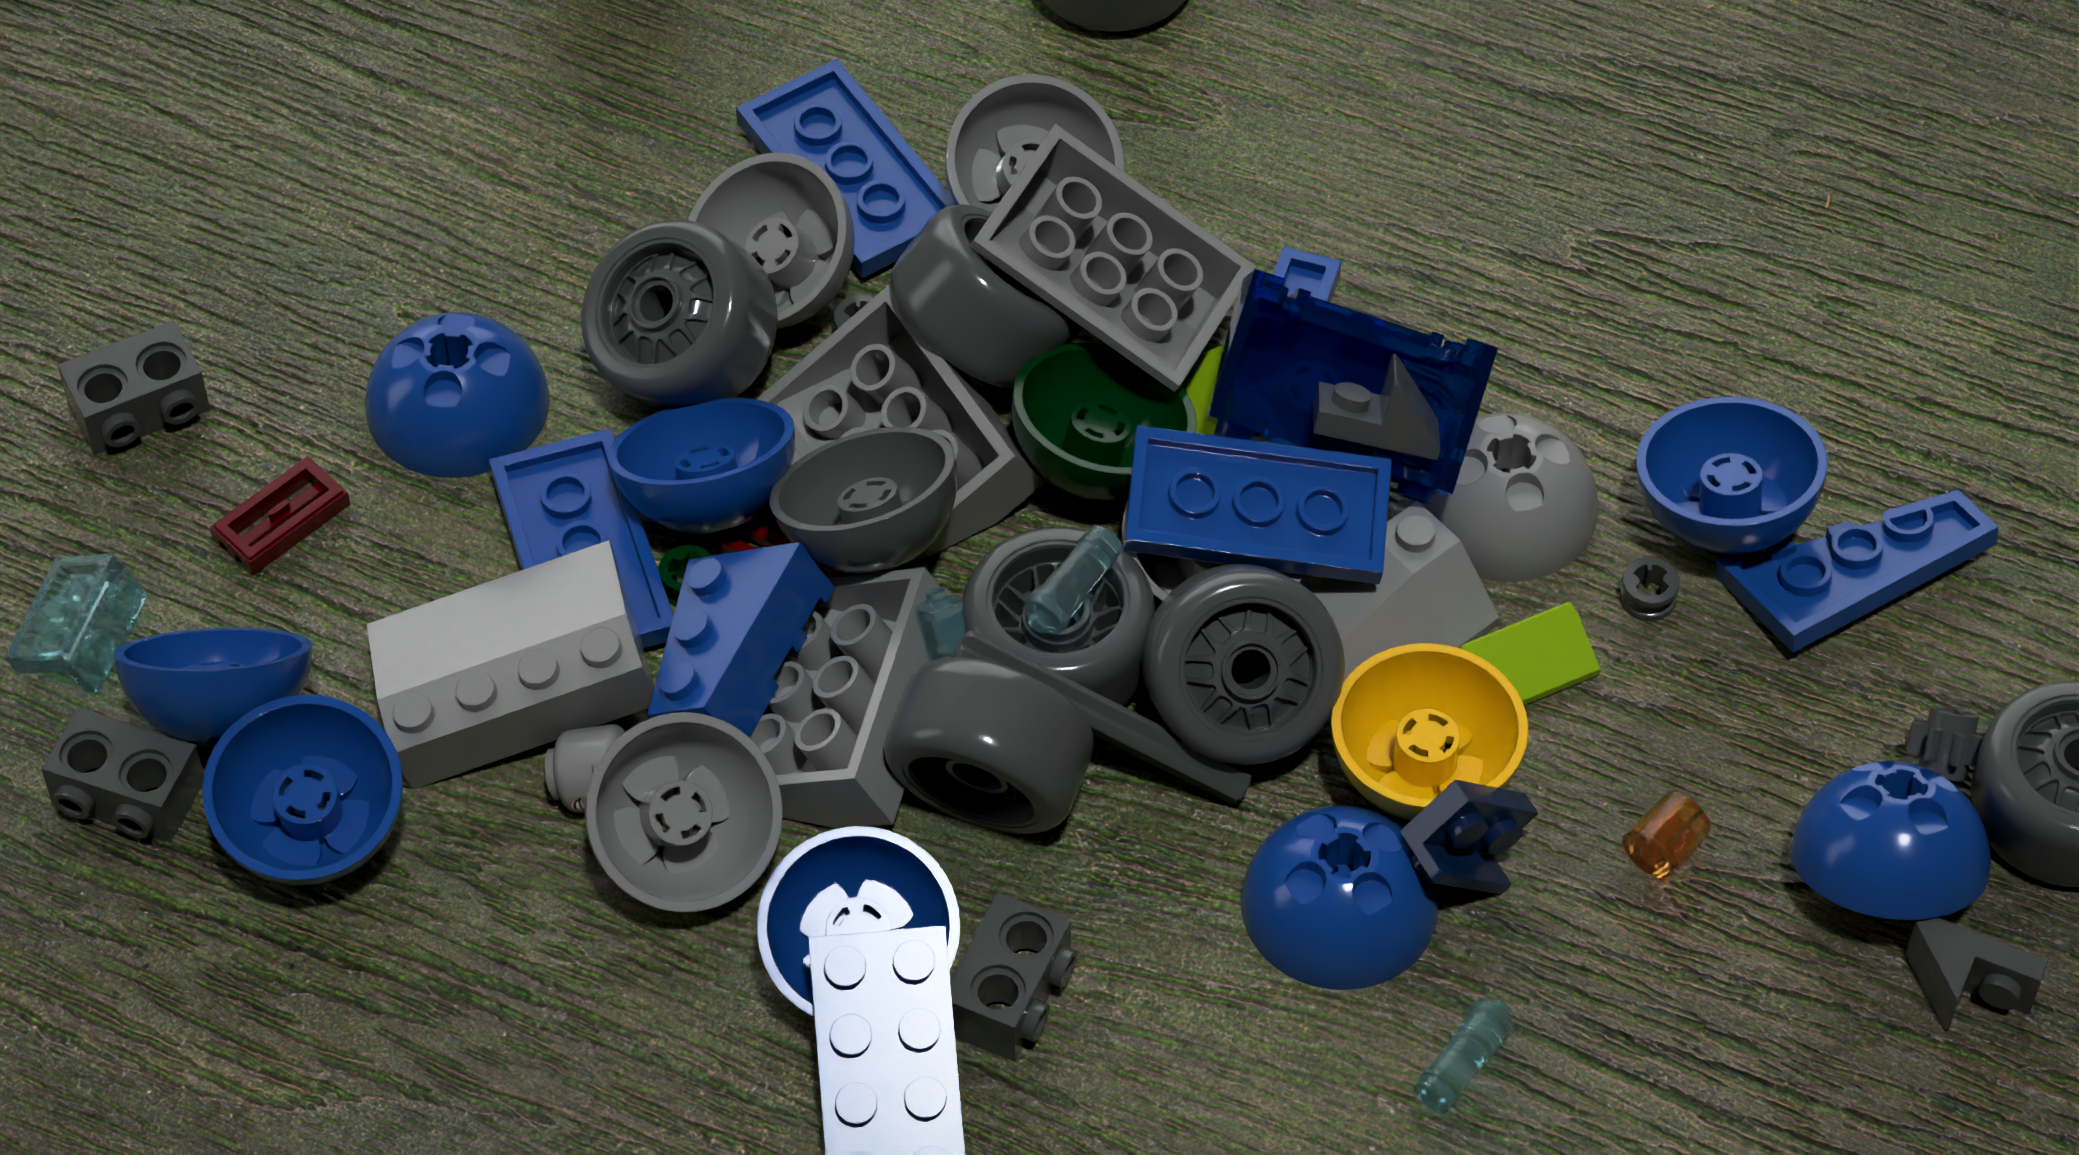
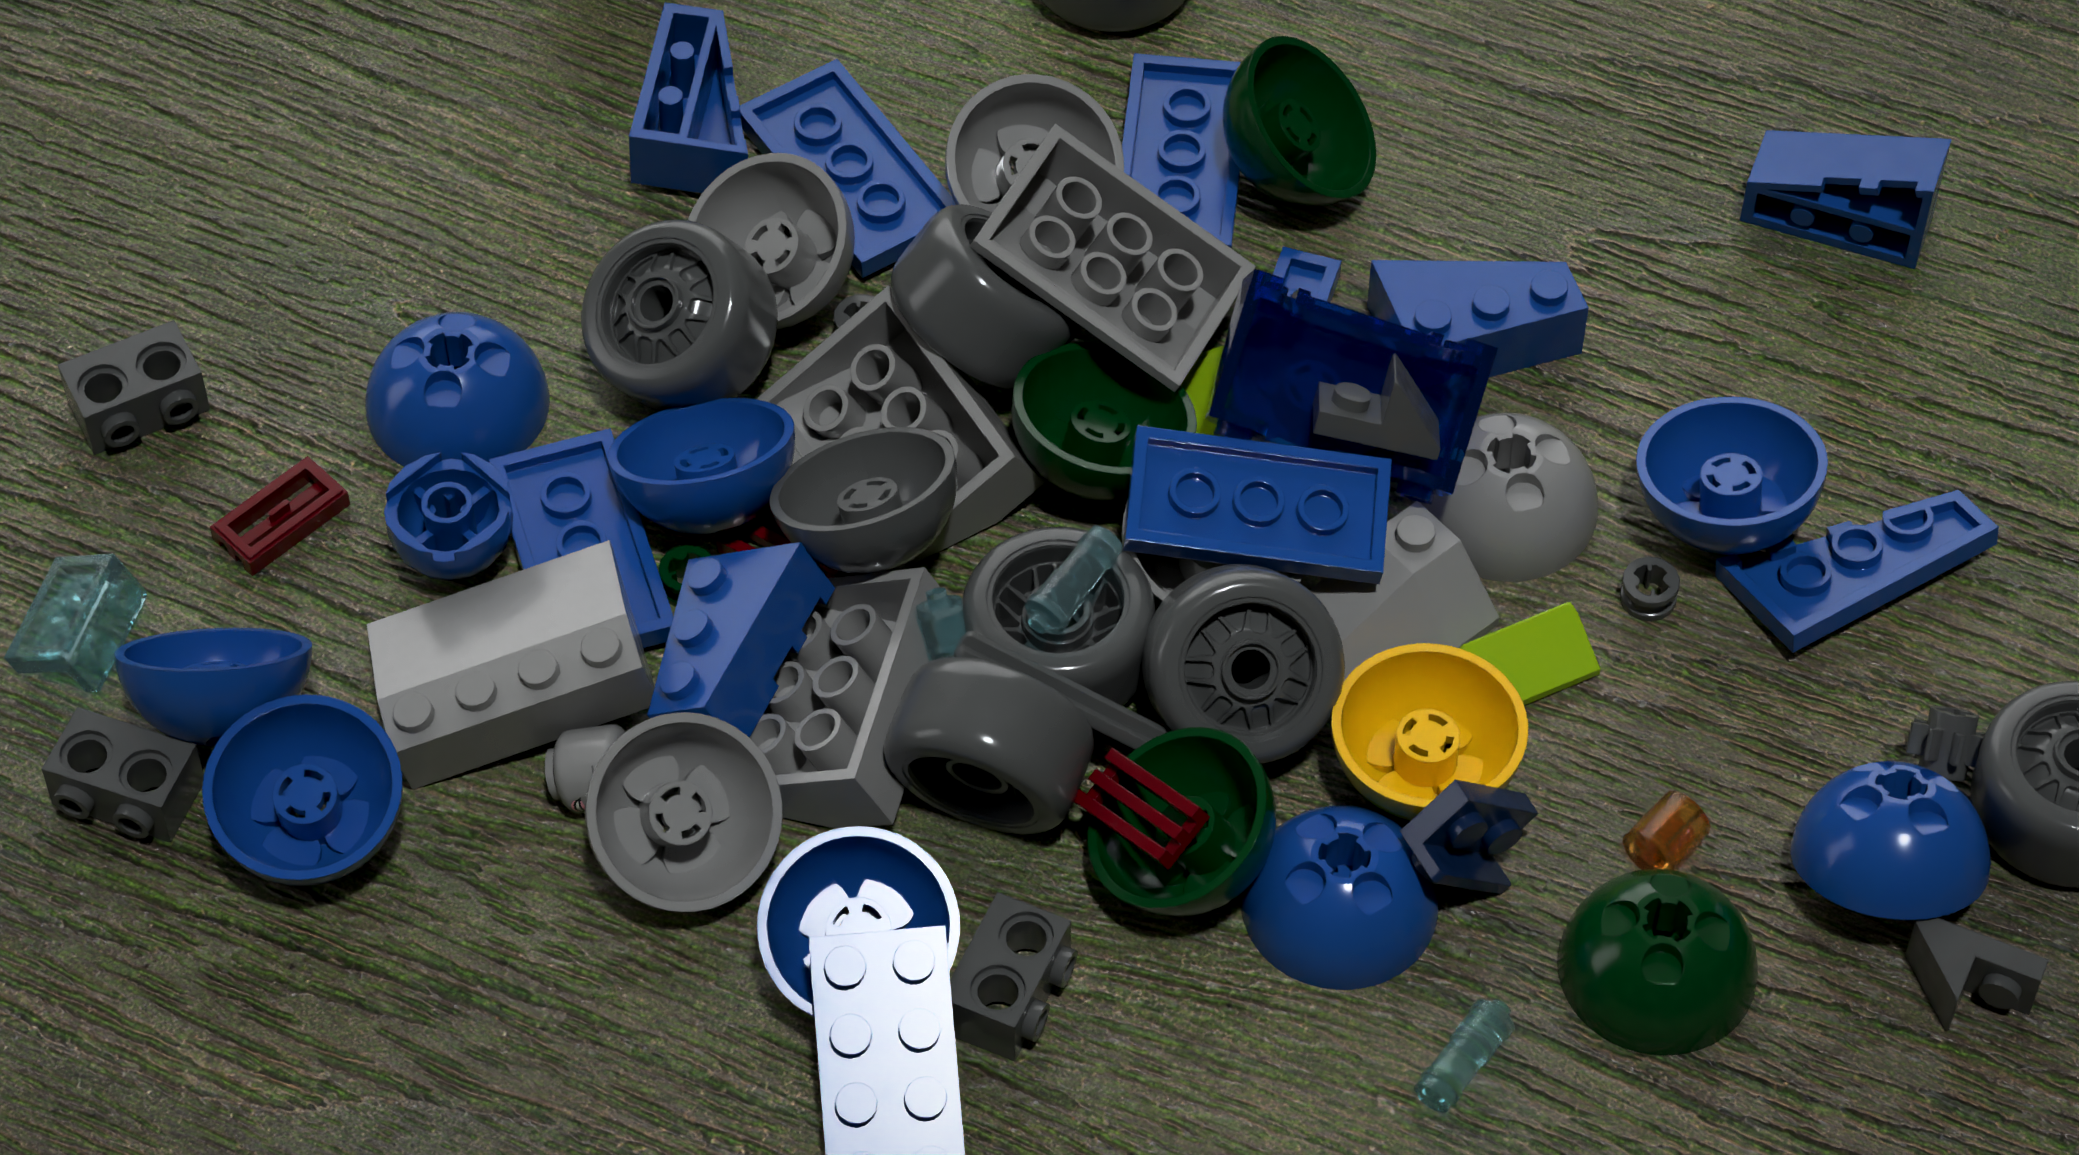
none -> blue cylinder [384,453,513,581]
none -> blue wedge [629,2,748,193]
none -> dark red tile [1074,747,1210,870]
none -> dark green piece [1088,727,1276,917]
none -> blue plate [1122,53,1241,249]
none -> dark green piece [1222,36,1376,207]
none -> blue wedge [1367,260,1589,394]
none -> dark green piece [1557,869,1758,1056]
none -> blue wedge [1740,130,1952,269]

